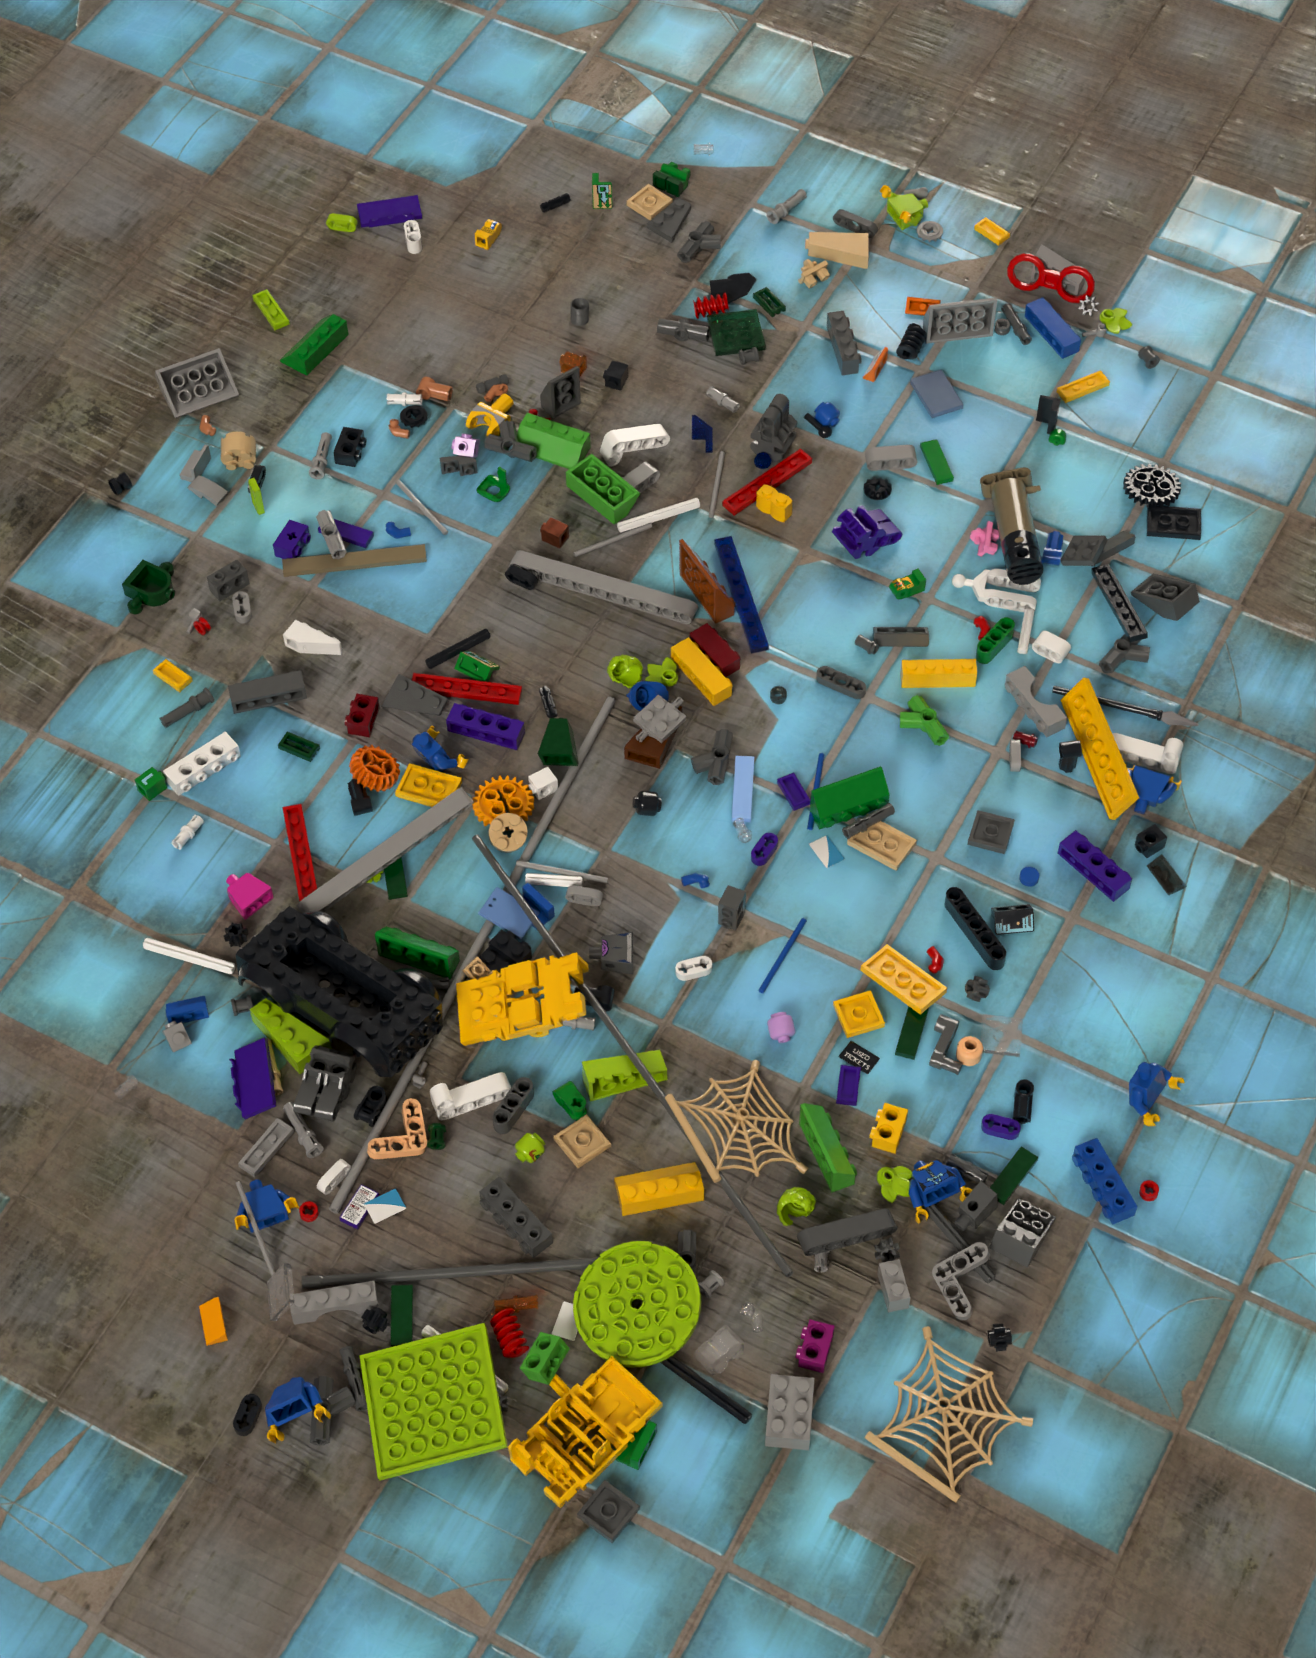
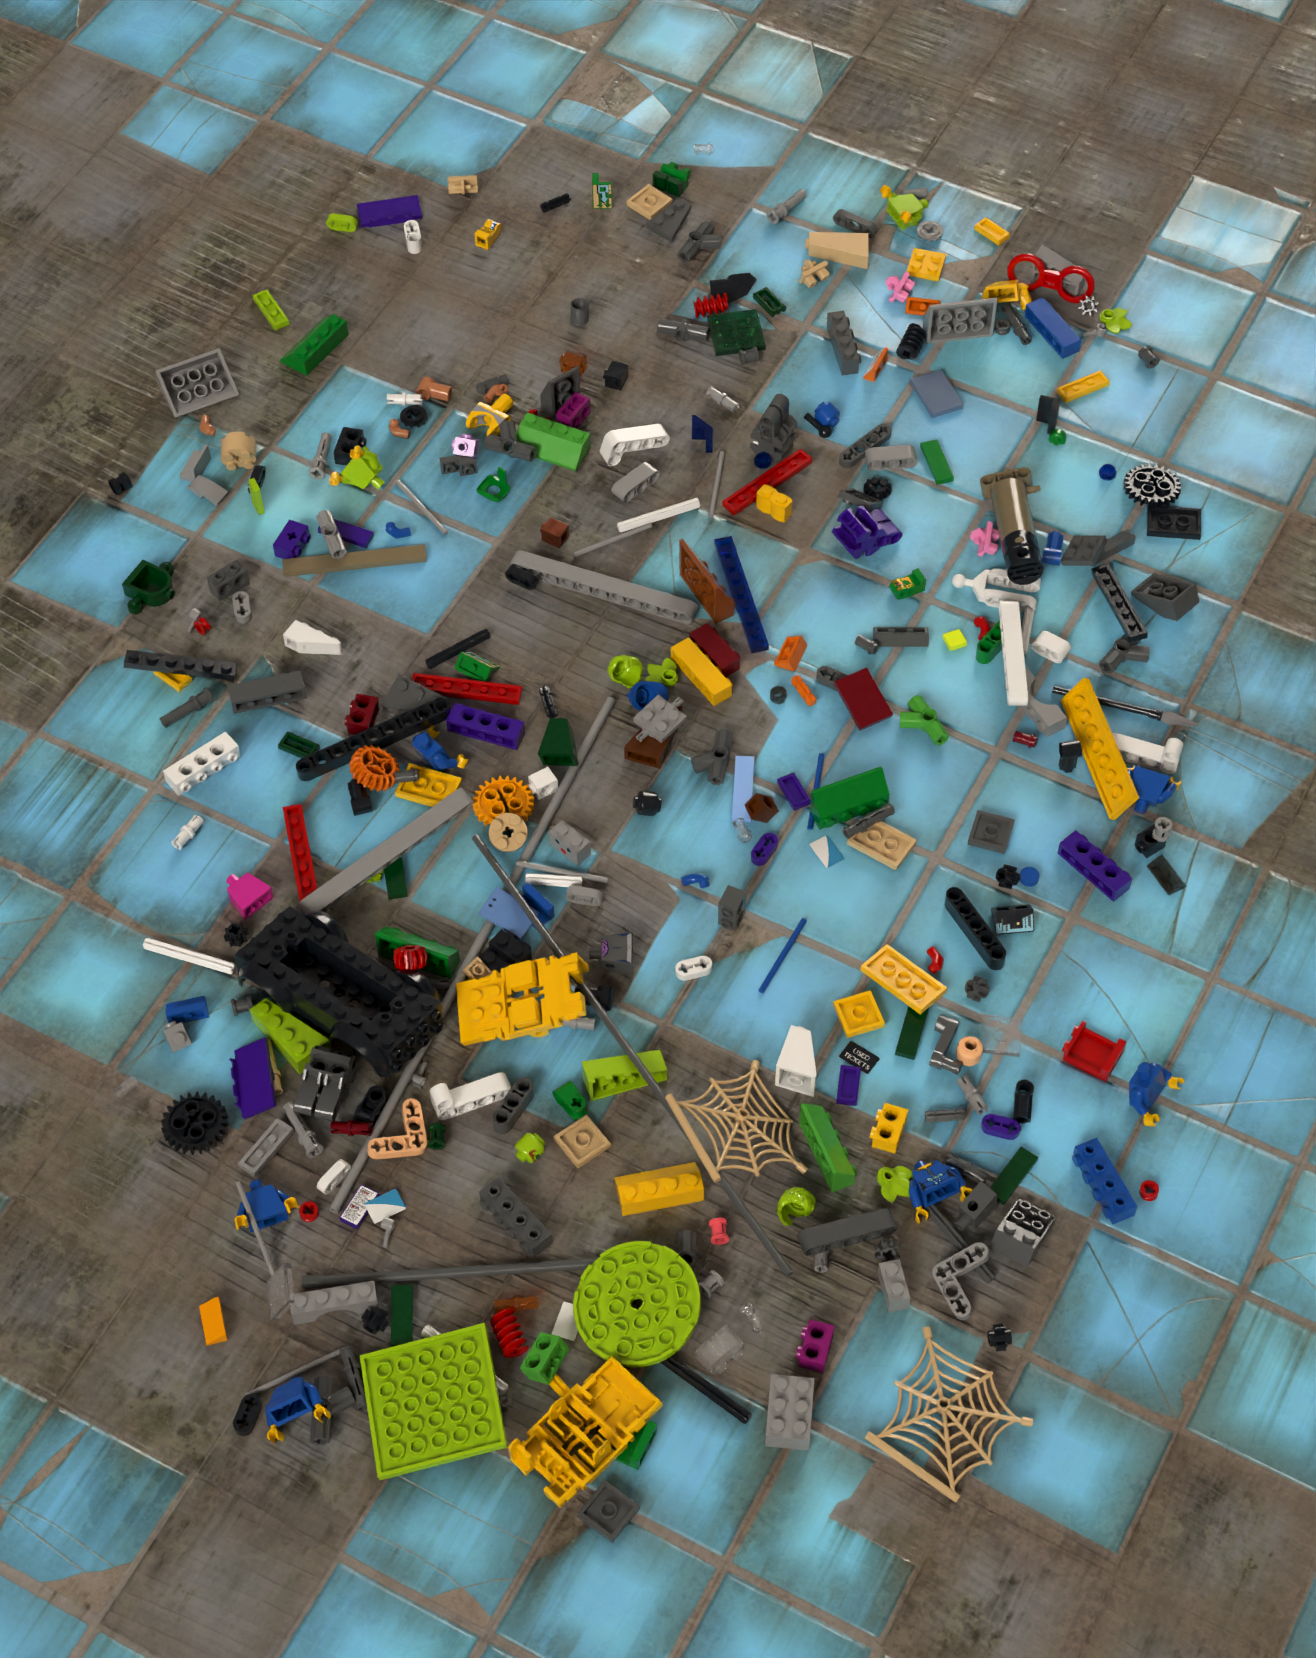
green brick [134,767,167,801] -> none
bright green slope [566,454,640,525] -> none
lavender head [767,1012,795,1043] -> none
yellow brick [900,659,977,688] -> none
light grey beam [1009,739,1021,772] -> none
none -> black plate [124,650,237,681]
none -> black gear [161,1091,229,1155]
none -> light grey axle [245,1346,345,1395]
none -> black beam [296,697,451,781]
none -> lime torso [329,446,385,490]
none -> dark red pin [330,1120,373,1136]
none -> light grey hand [381,1217,395,1248]
none -> red gear [393,945,427,970]
none -> dark grey pin [395,768,419,784]
none -> tan hips [448,175,478,195]
none -> light grey brick [549,820,591,866]
none -> magenta brick [556,392,591,428]
none -> coral bush [709,1217,729,1245]
none -> reddish brown brick [744,793,779,823]
none -> orange slope [774,636,807,671]
none -> white slope [775,1025,817,1097]
none -> orange axle [791,675,817,706]
none -> dark red tile [834,667,893,731]
none -> dark grey plate [838,488,883,511]
none -> dark grey beam [839,424,892,468]
none -> bright pink hips [885,271,915,303]
none -> yellow plate [907,248,946,281]
none -> dark grey axle [925,1108,965,1123]
none -> neon yellow tile [942,629,967,651]
none -> light grey pin [957,1075,988,1115]
none -> yellow torso [981,280,1033,310]
none -> black gear [996,864,1020,889]
none -> white beam [999,601,1028,706]
none -> red panel [1062,1021,1127,1082]
none -> clear blue plate [1099,464,1117,481]
none -> light grey bush [1152,817,1172,842]

